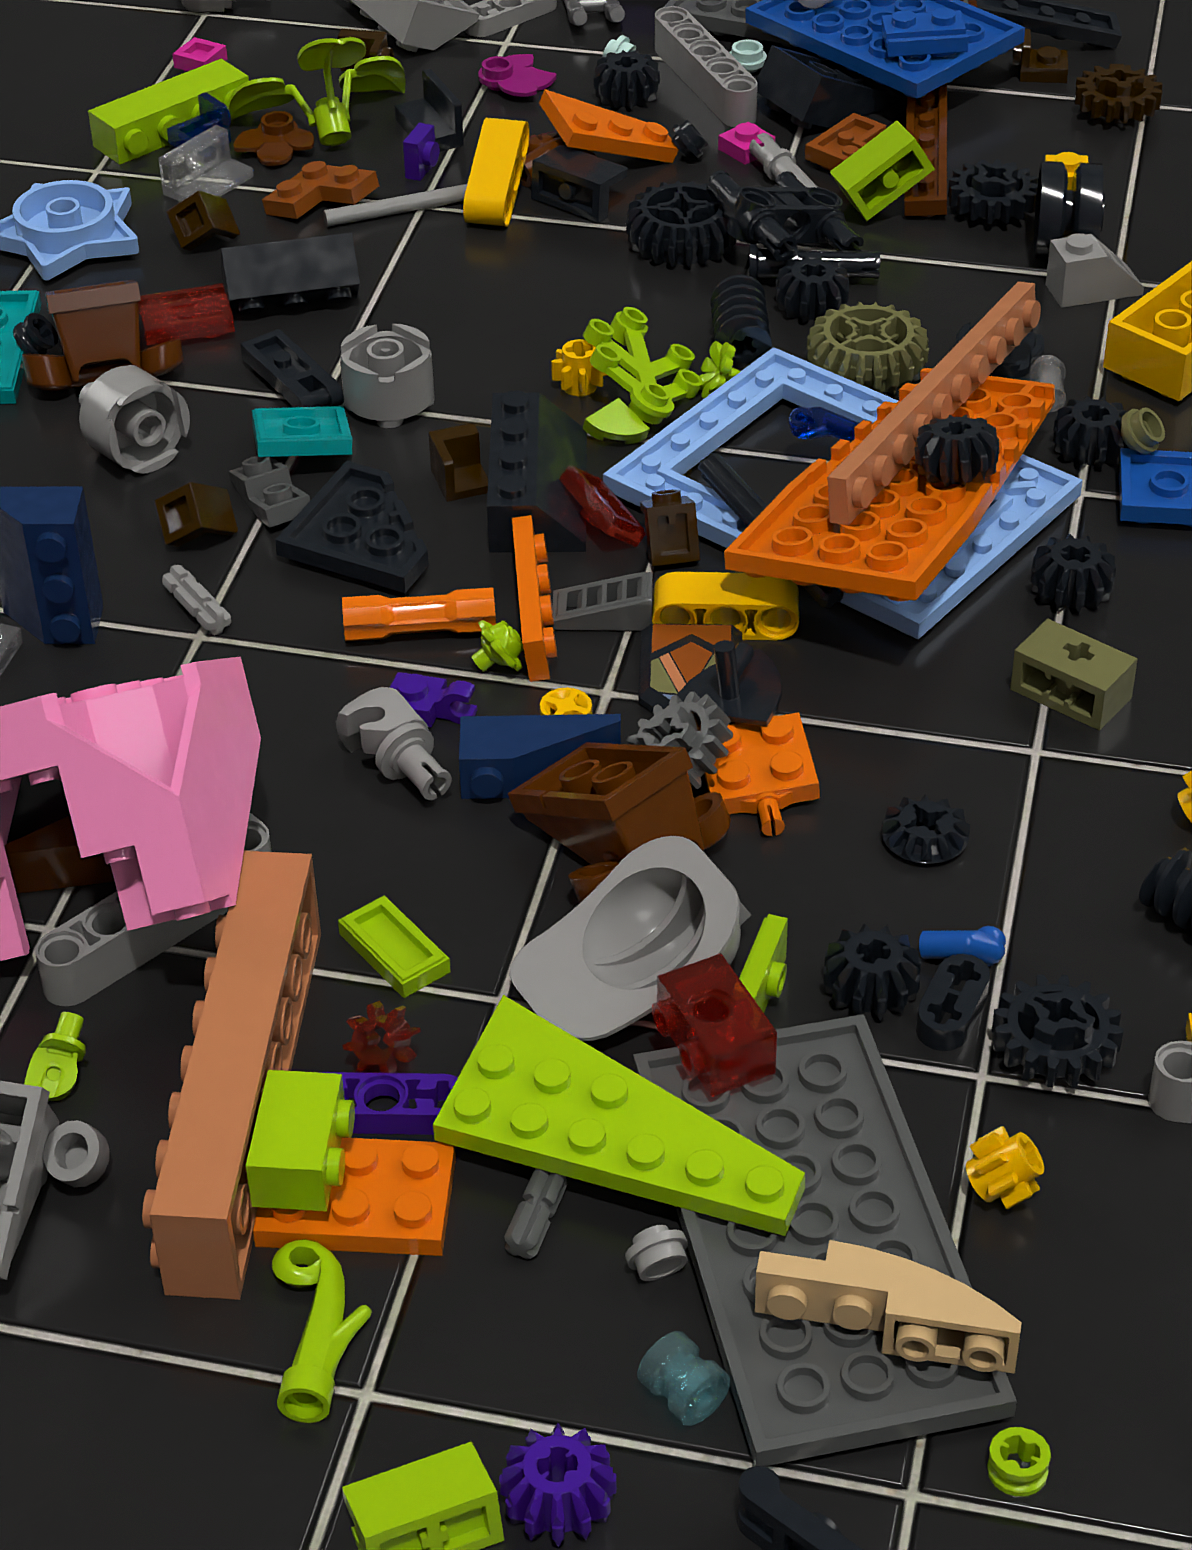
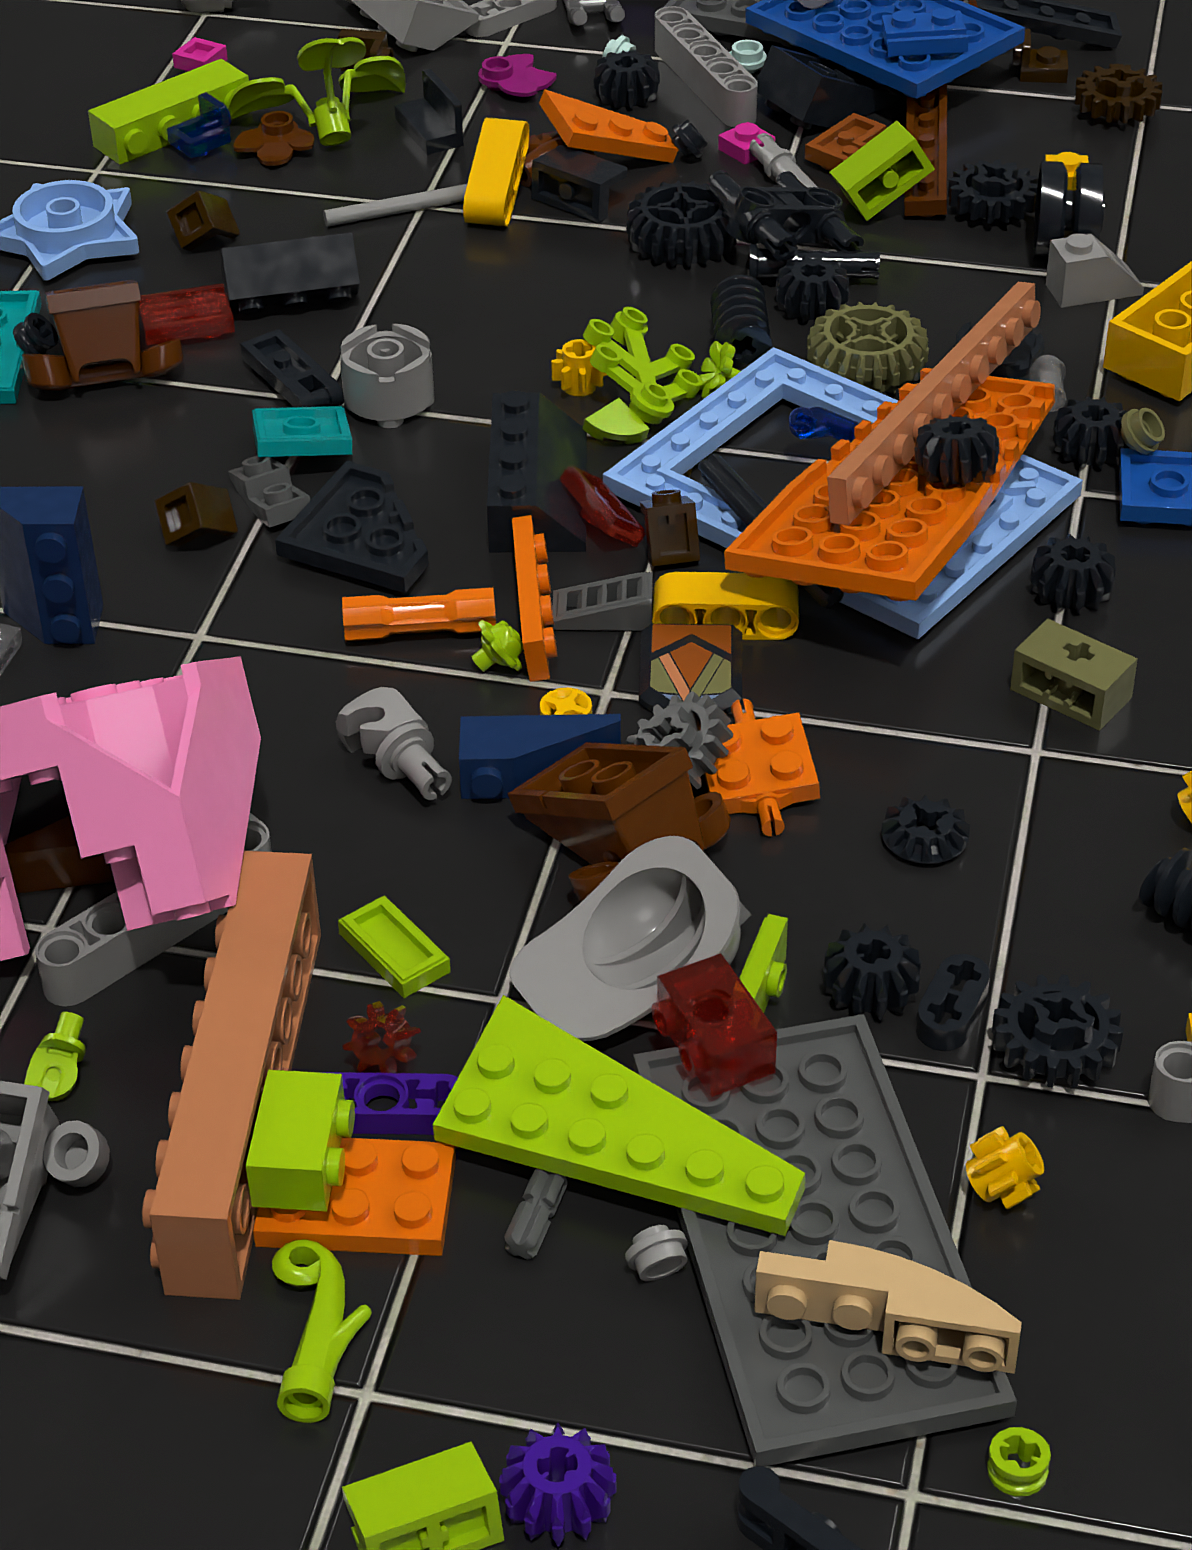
light grey brick [79,365,190,474] -> none
clear panel [158,125,254,202] -> none
light grey axle [162,565,231,635] -> none
dark orange plate [262,161,379,219] -> none
dark purple plate [389,672,478,727] -> none
dark purple plate [403,122,440,181] -> none
dark brown panel [428,422,488,502] -> none
clear light blue wheel [637,1331,730,1426] -> none
black shield [677,640,782,726] -> none
blue arm [919,926,1006,966] -> none

